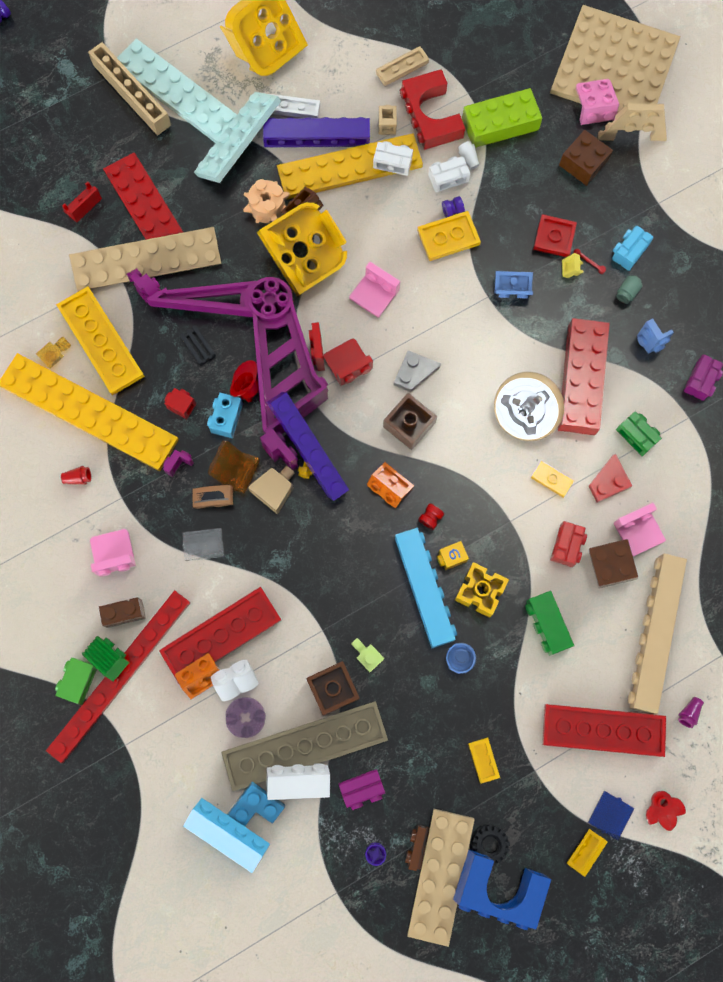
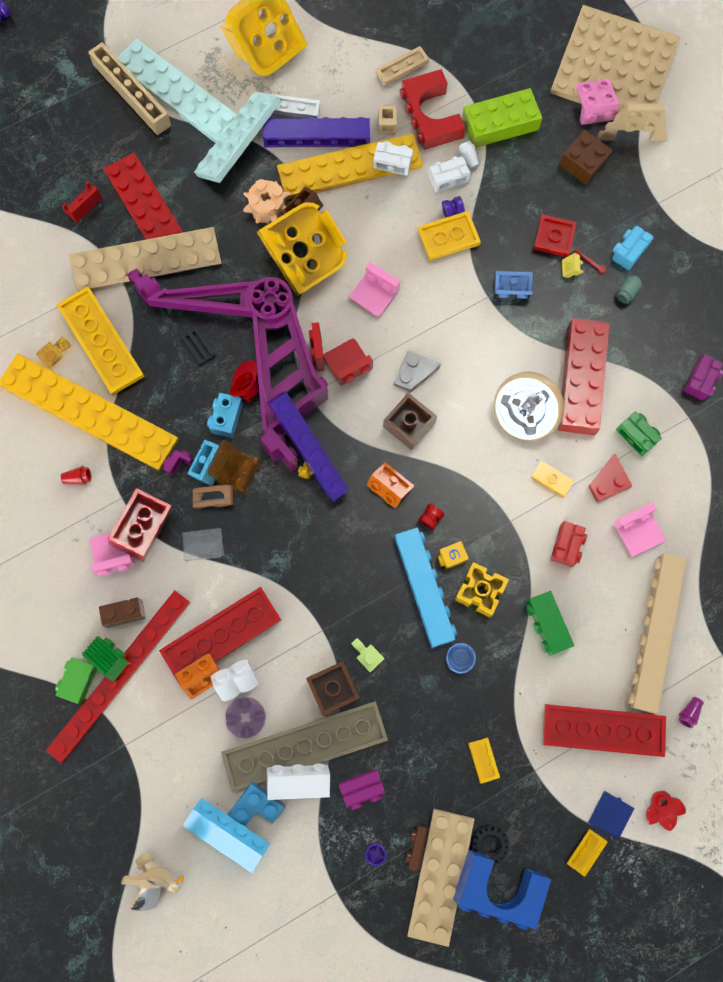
red brick [164,388,196,420] -> none
tan torso [248,466,294,514] -> none
reddish brown brick [589,539,638,588] -> none
medium blue bracket [637,318,674,354] -> none
none -> brick [108,488,172,562]
none -> tan animal [121,852,184,911]
none -> medium azure brick [187,440,229,486]

